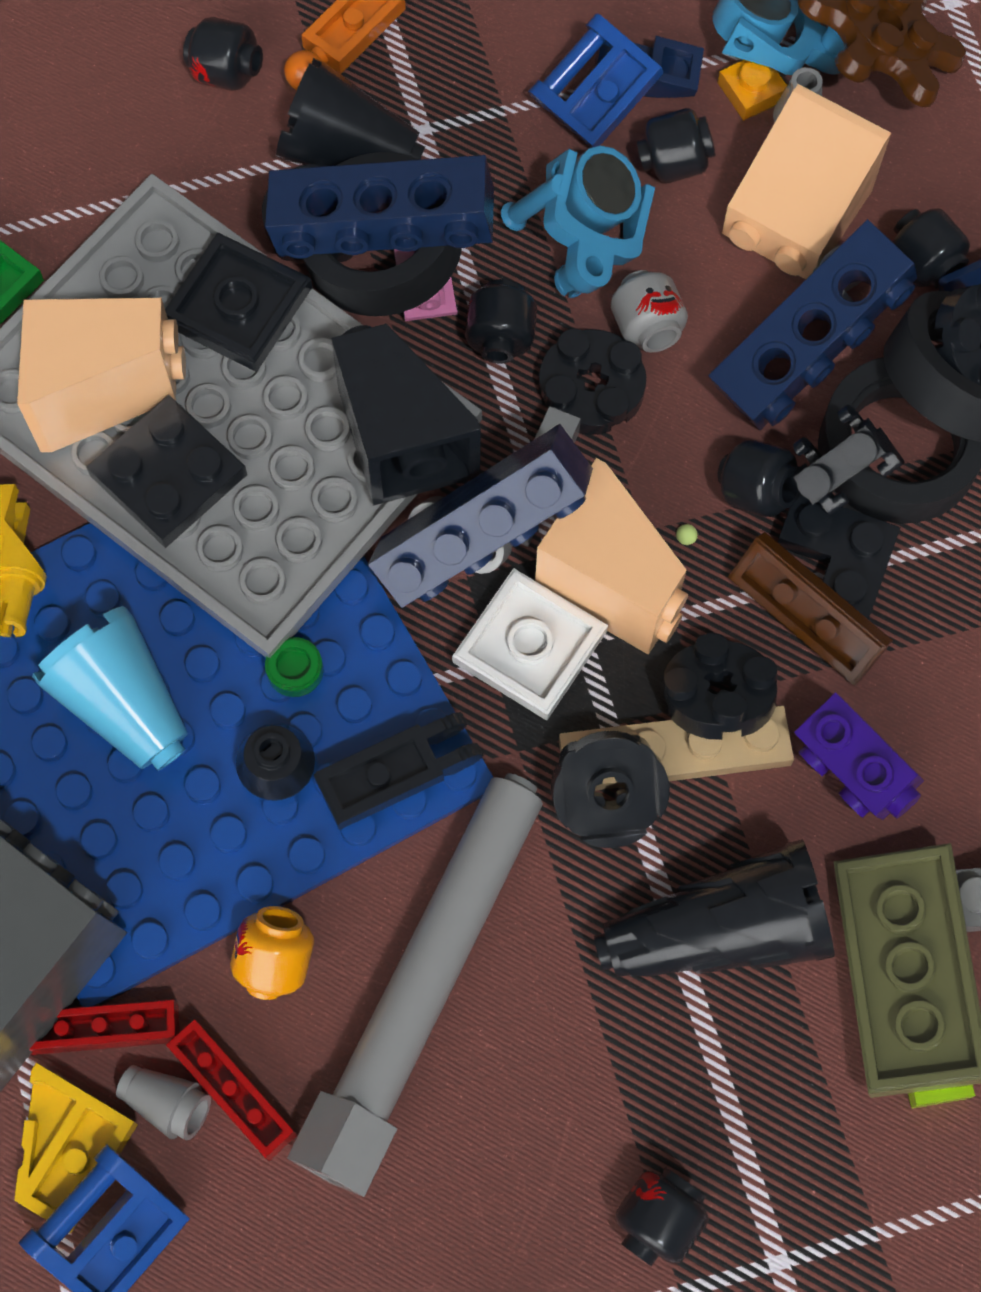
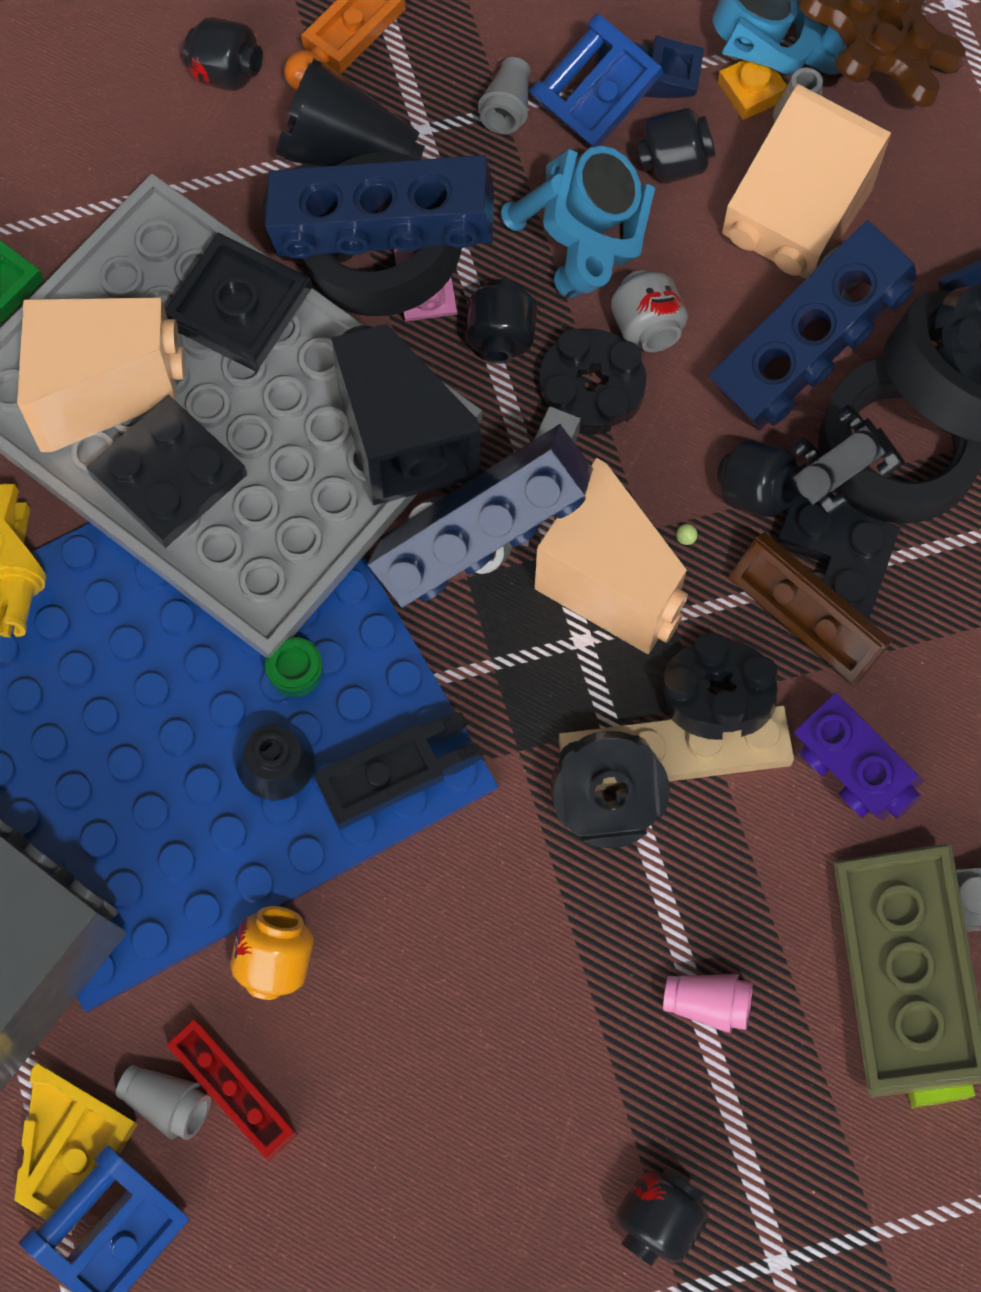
red piece [29,1000,179,1055] -> none
medium azure cone [32,606,188,771] -> none
light grey brick [287,773,543,1197] -> none
white plate [452,568,608,721] -> none
black cone [594,839,835,977] -> none
black head [892,208,970,289] -> none
none -> light grey cone [478,57,531,134]
none -> bright pink cone [663,974,753,1034]

